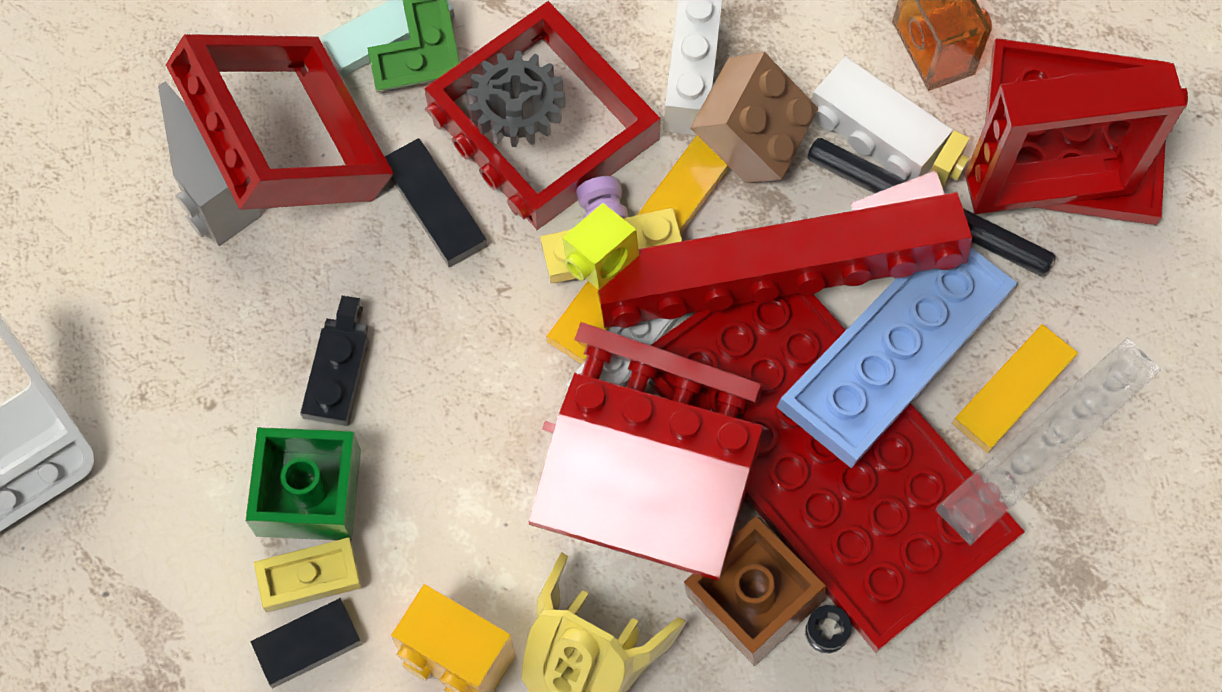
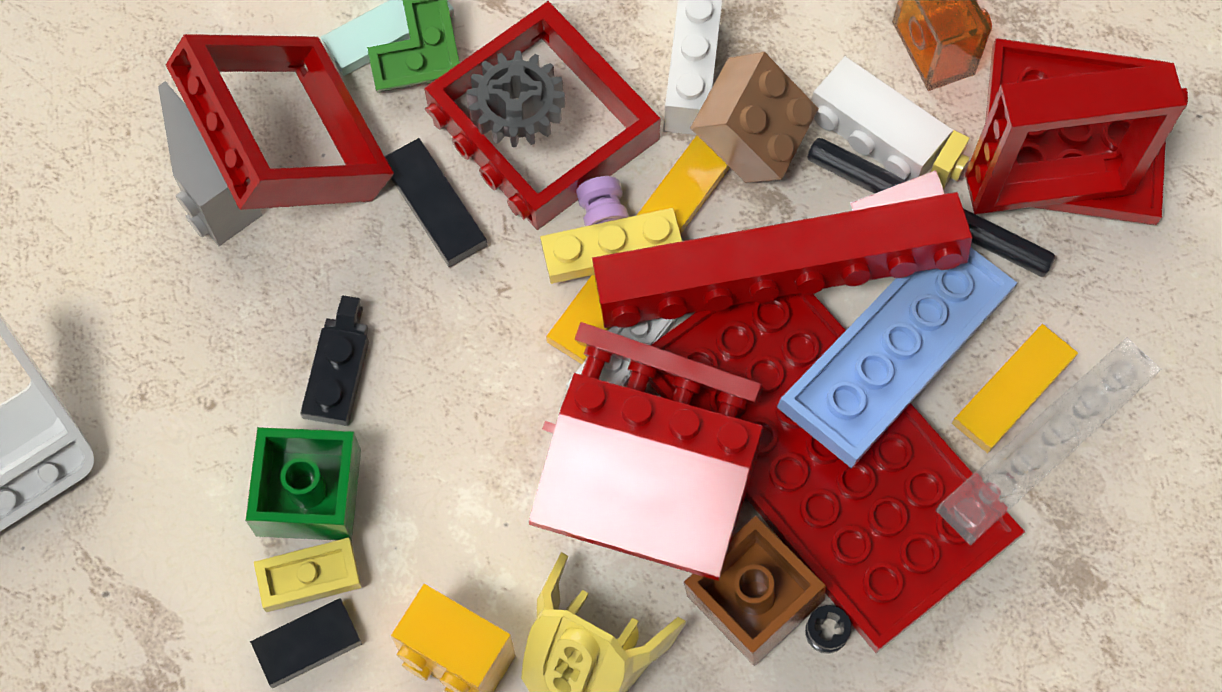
neon yellow brick [562,203,639,290] -> none

